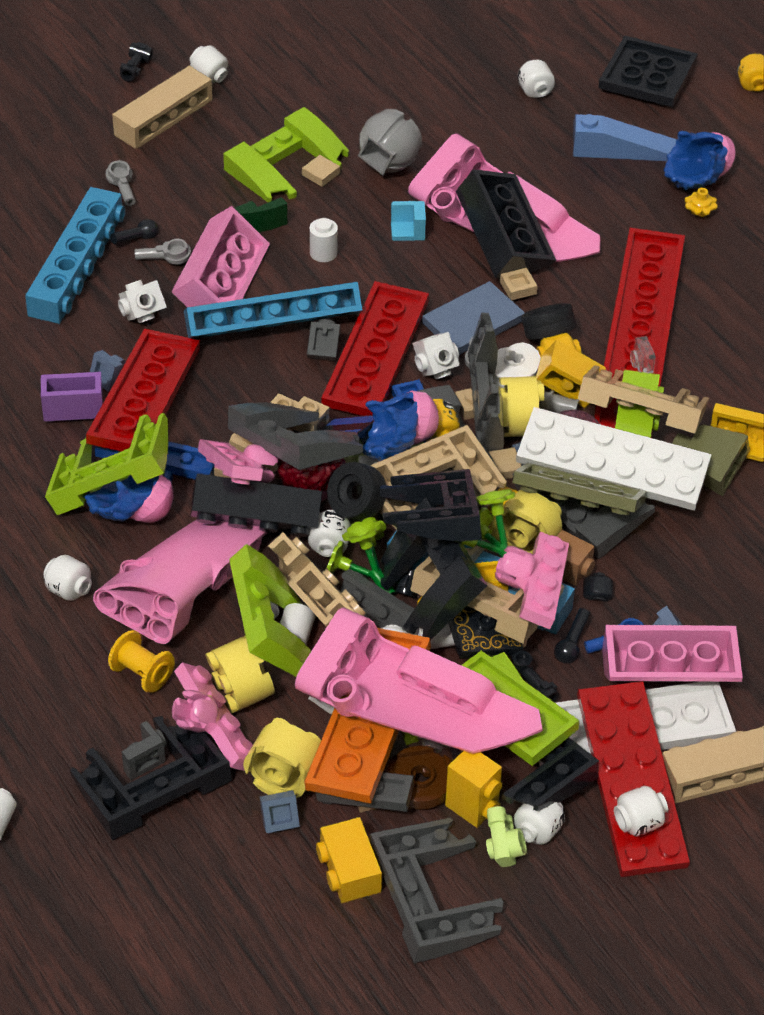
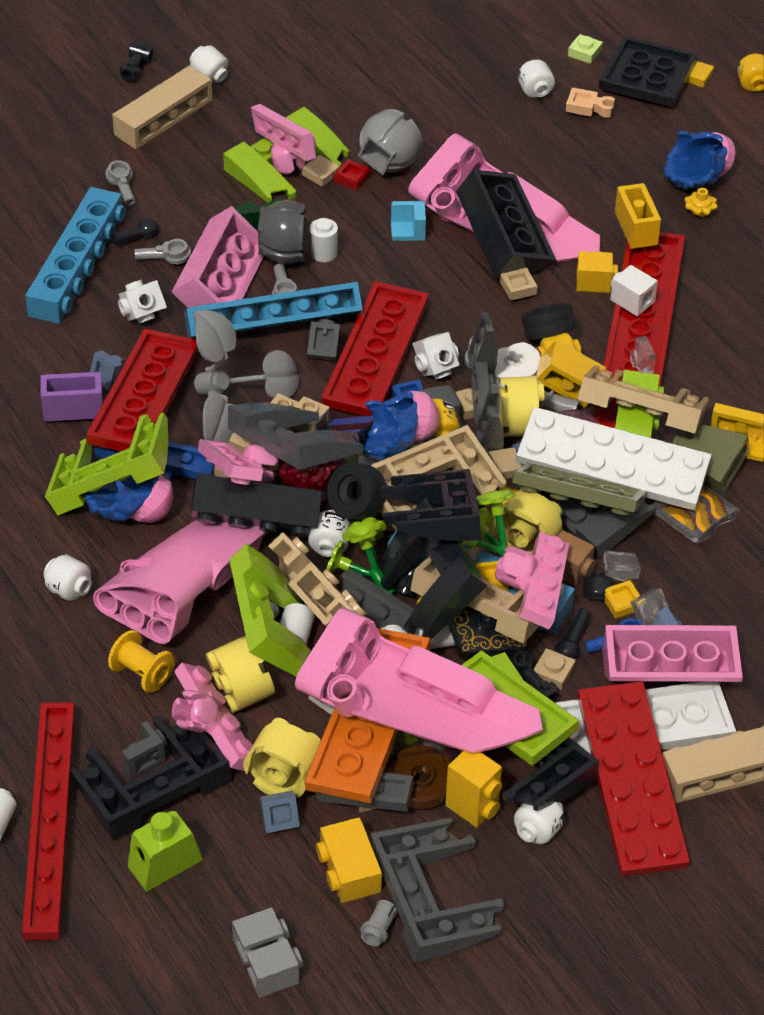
sand blue tile [422,281,525,355] -> none
yellowish green plate [486,806,527,867] -> none
medium blue wedge [573,114,677,161] -> none
white head [614,786,668,837] -> none
none -> red plate [22,702,75,940]
none -> lime torso [128,811,203,892]
none -> light grey plant [193,310,299,443]
none -> light grey piece [232,907,303,998]
none -> bright pink plate [251,104,316,174]
none -> dark grey piece [258,200,307,265]
none -> light grey plate [272,264,299,295]
none -> red tile [334,159,371,191]
none -> light grey pin [360,900,398,947]
none -> tan plate [533,648,576,691]
none -> light nougat plate [566,87,615,117]
none -> yellowish green plate [568,34,603,64]
none -> yellow brick [576,251,618,293]
none -> clear plate [603,551,641,581]
none -> yellow tile [604,580,645,619]
none -> white brick [610,265,658,316]
none -> yellow brick [615,183,661,249]
none -> clear plate [630,587,670,625]
none -> slope [652,484,739,544]
none -> yellow tile [687,61,714,88]

